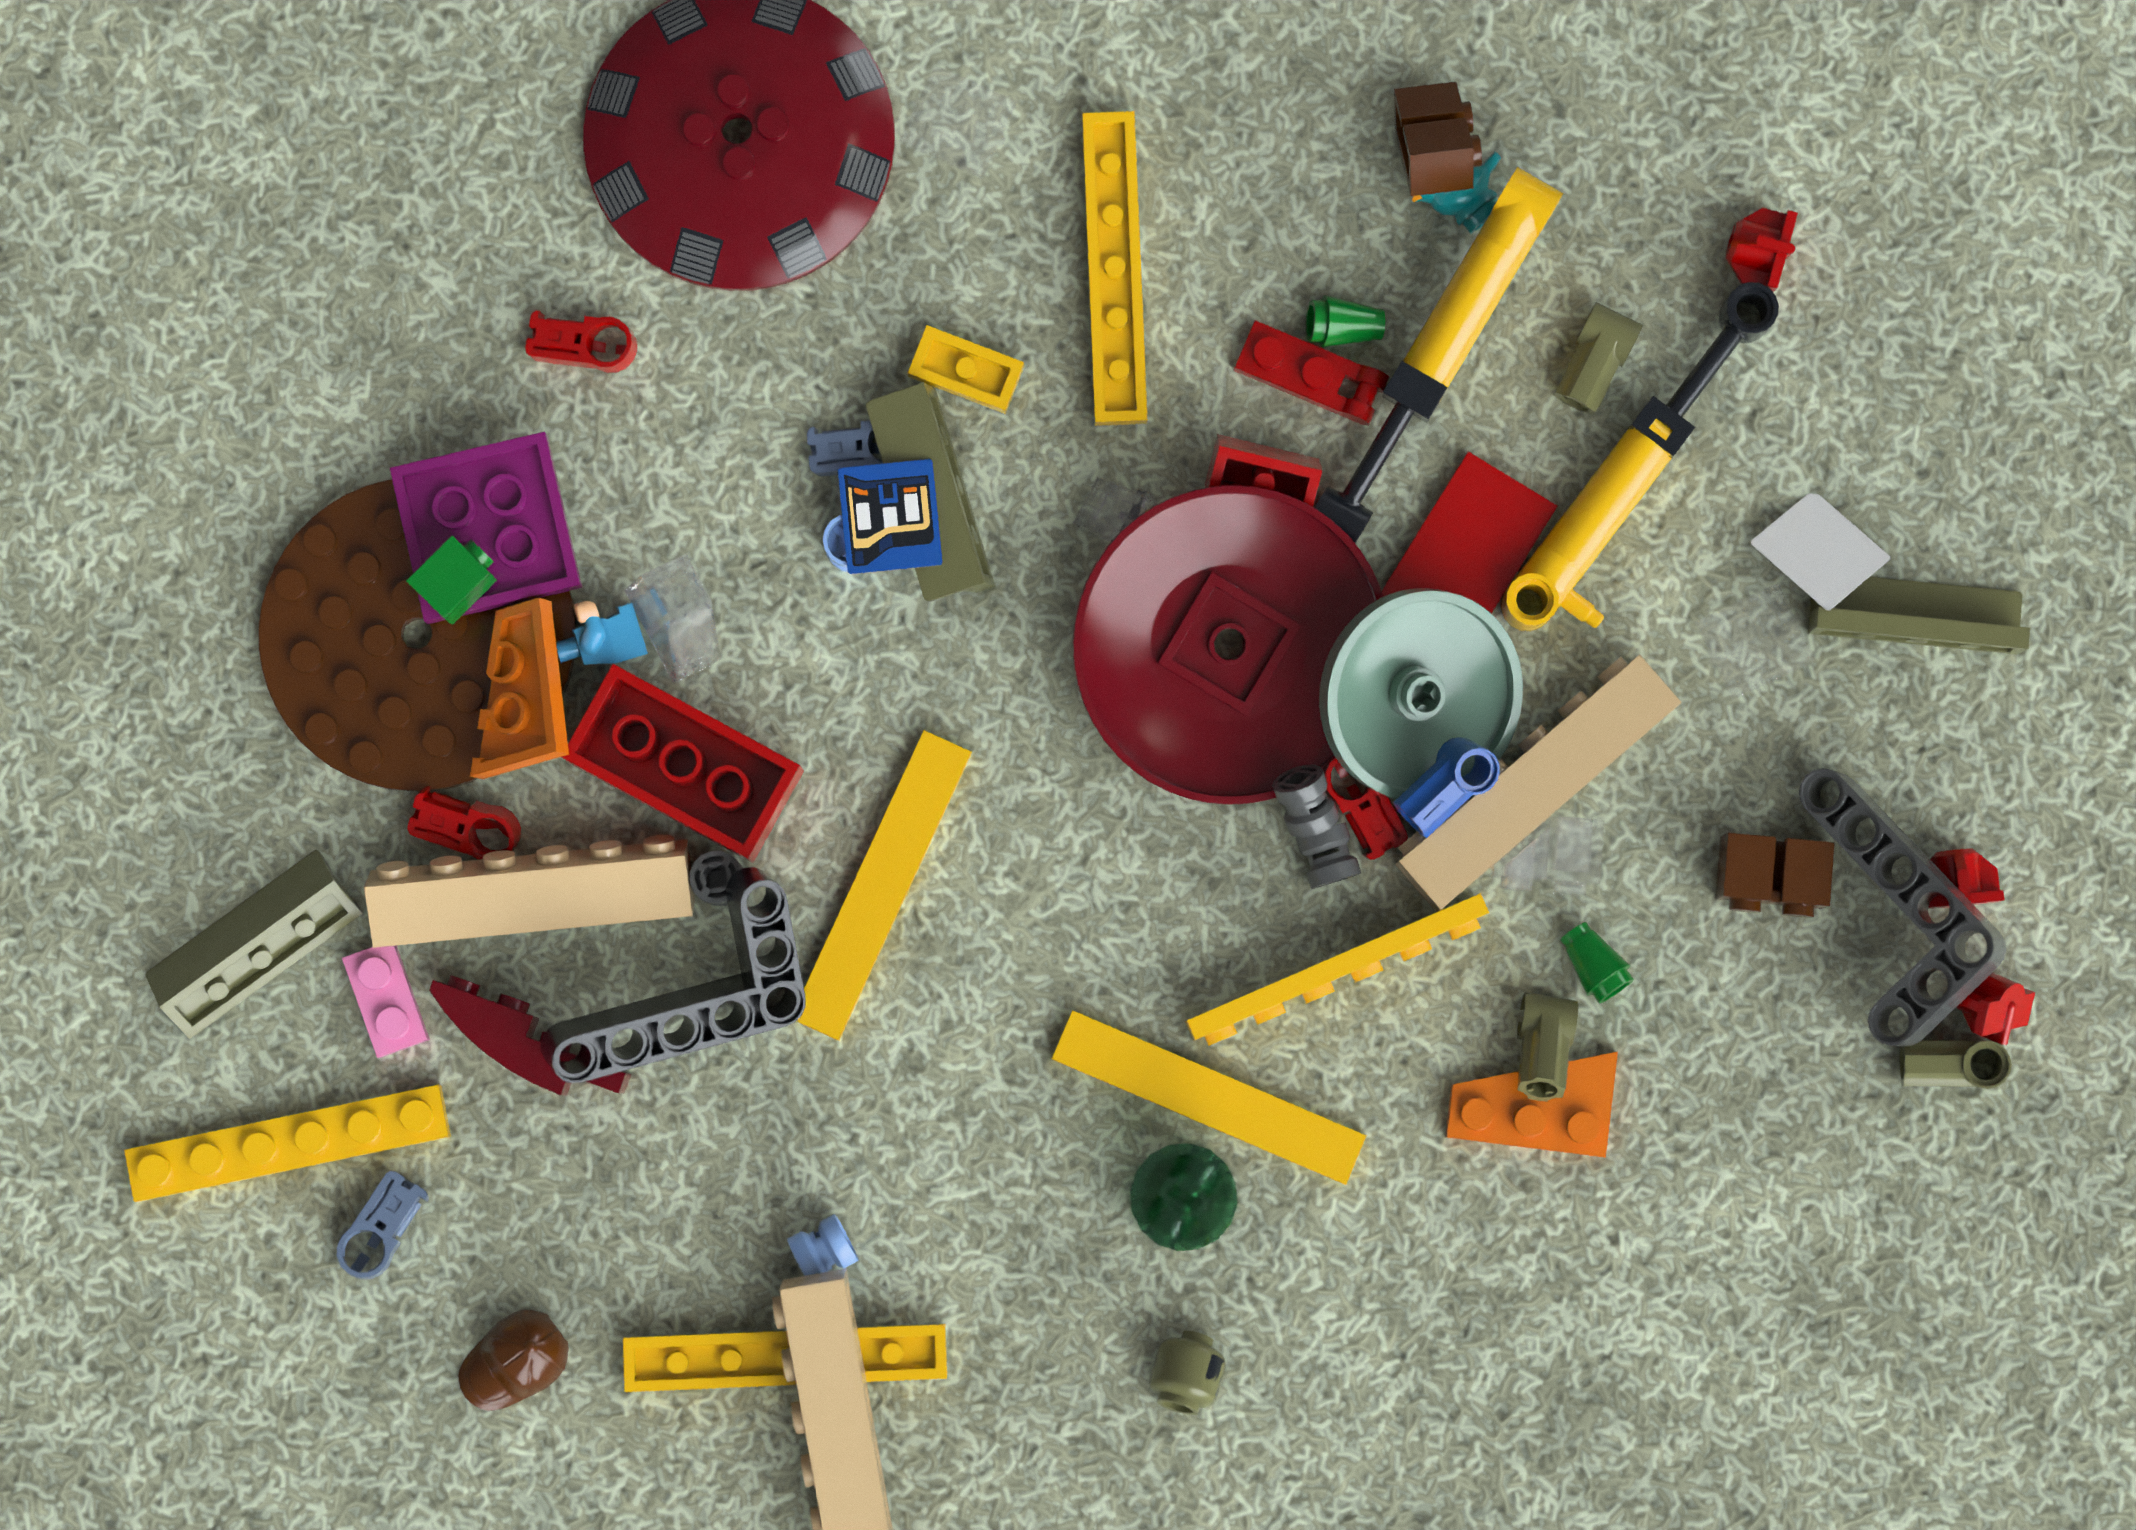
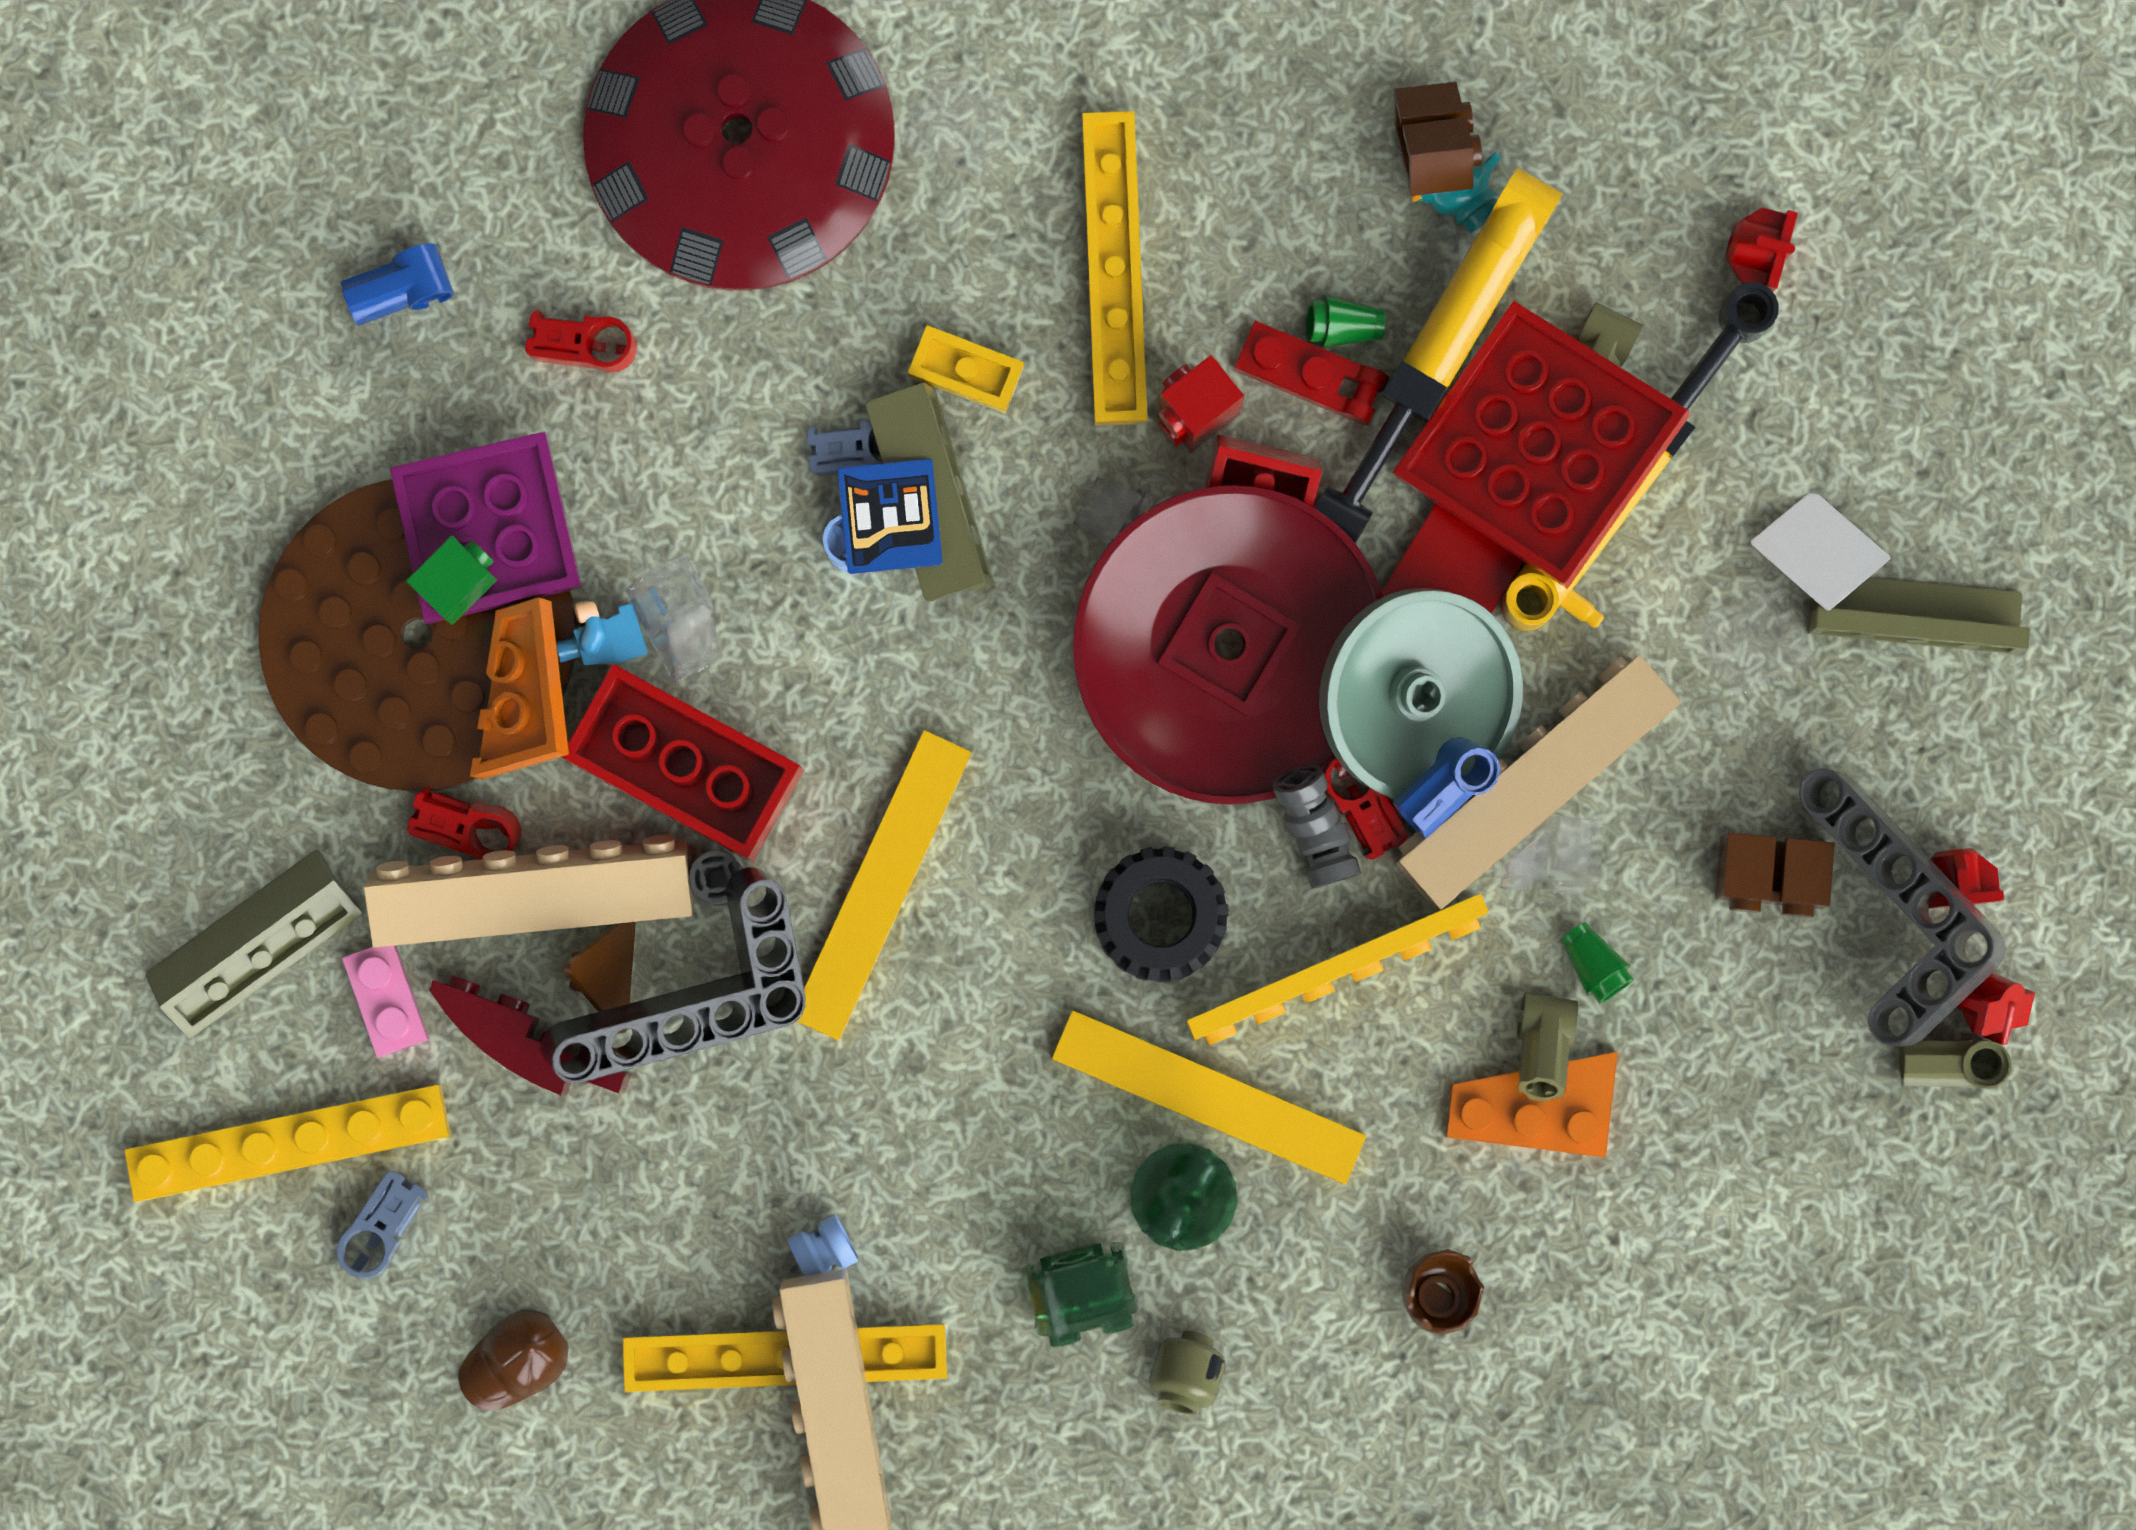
none -> blue piece [340,243,454,326]
none -> reddish brown piece [564,922,636,1033]
none -> clear green brick [1020,1242,1140,1347]
none -> black tyre [1094,846,1228,983]
none -> red brick [1157,355,1244,452]
none -> red plate [1392,301,1690,589]
none -> reddish brown hair [1402,1249,1484,1335]

